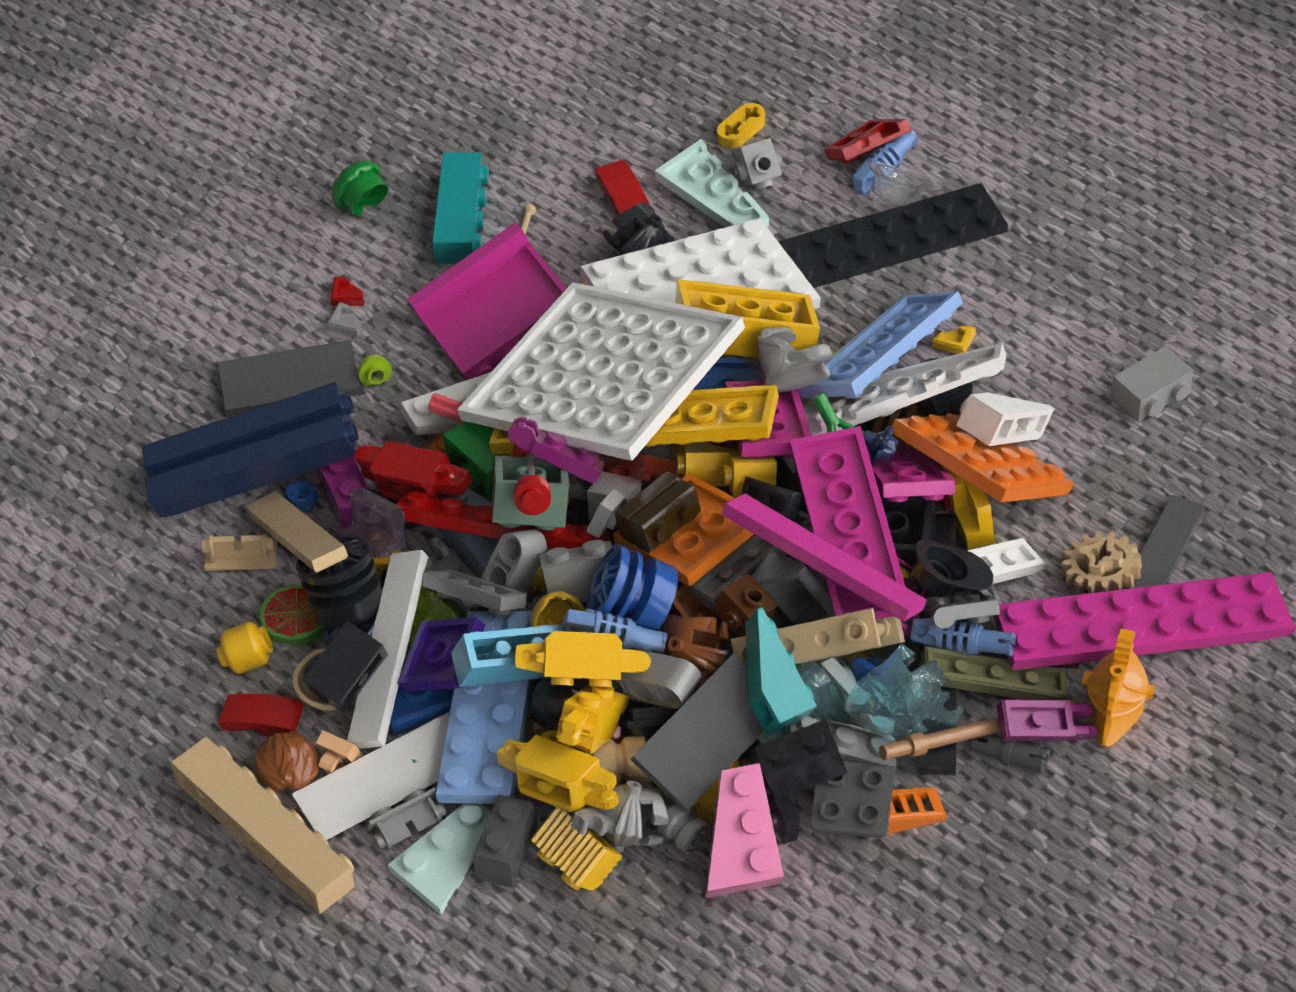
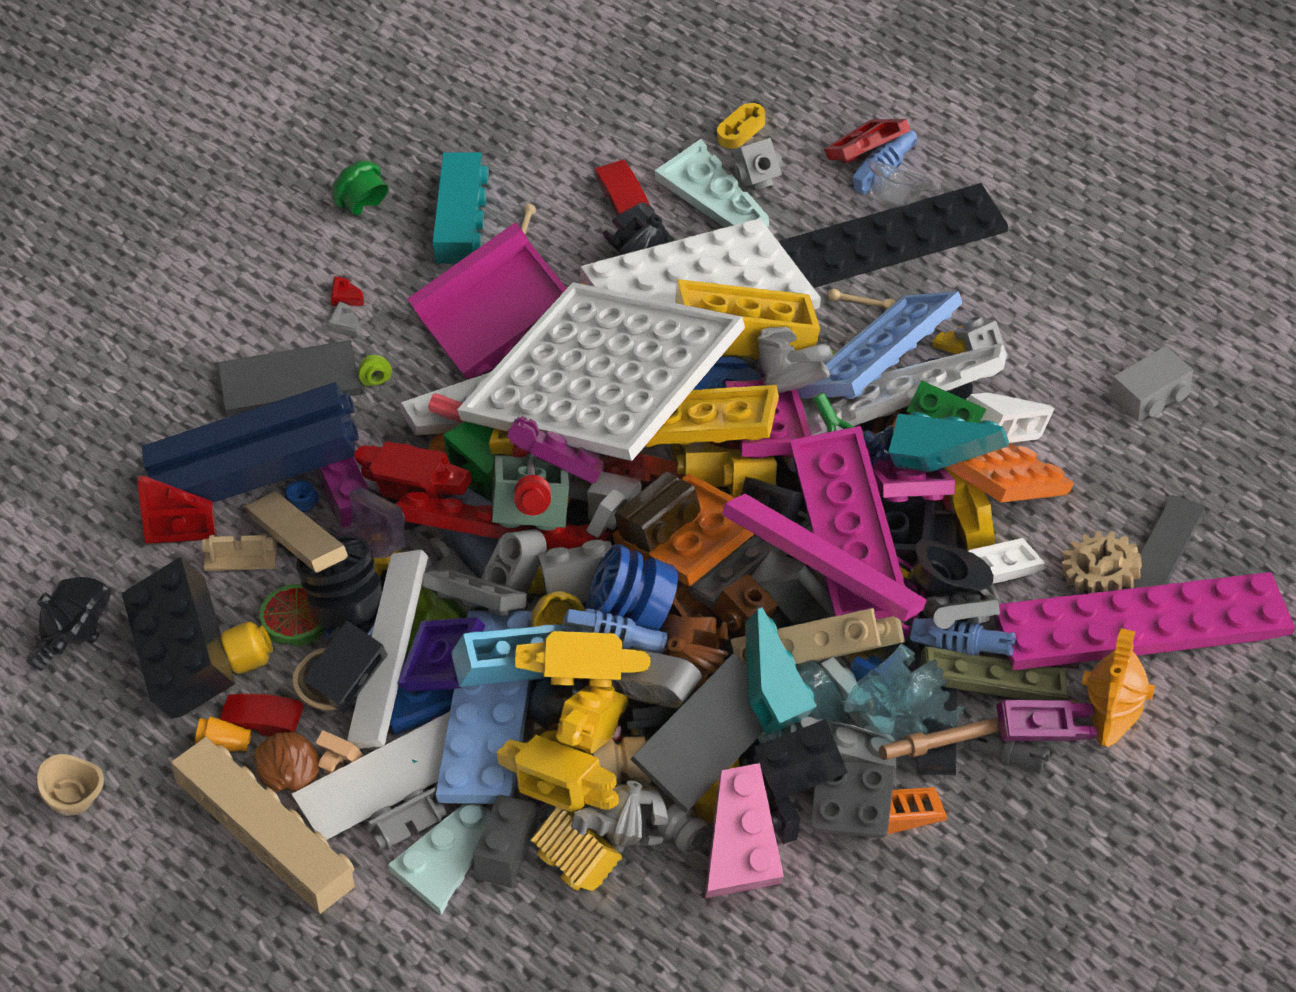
none -> black helmet [26,577,111,671]
none -> tan helmet [37,754,104,816]
none -> black piece [122,557,235,719]
none -> red wing [137,476,216,544]
none -> light orange cone [195,716,251,752]
none -> tan hinge [828,289,896,310]
none -> teal slope [888,412,1009,472]
none -> green hinge [906,381,986,423]
none -> light grey bracket [954,316,1009,359]

